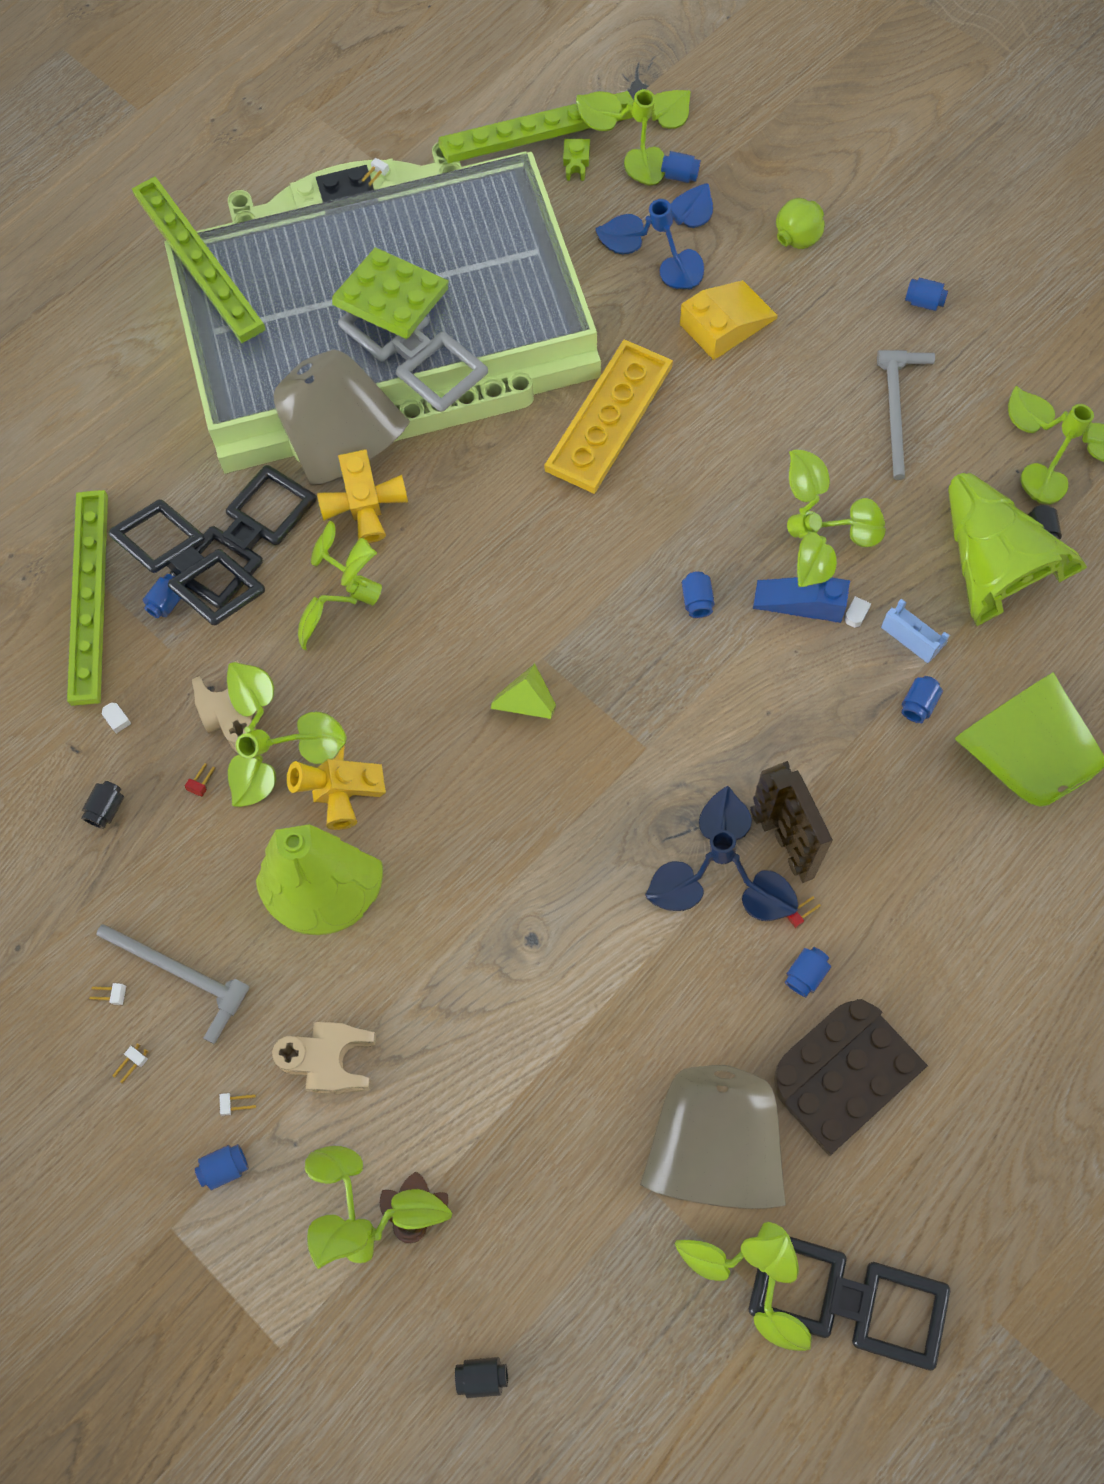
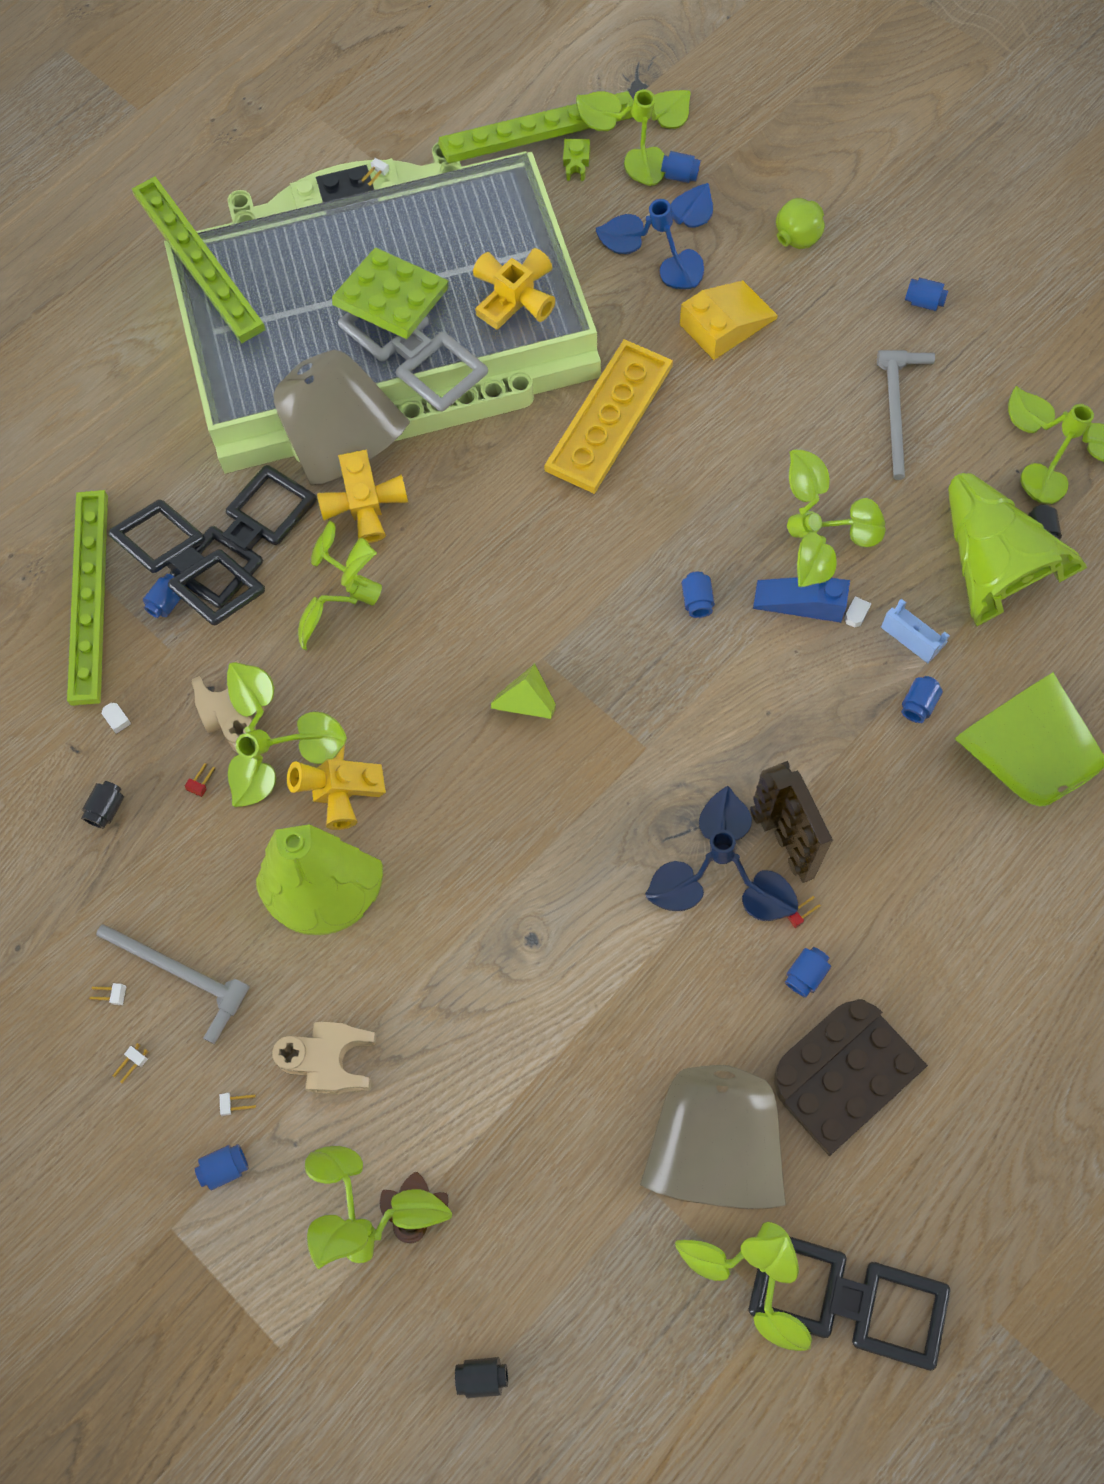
none -> yellow brick [473,248,556,330]

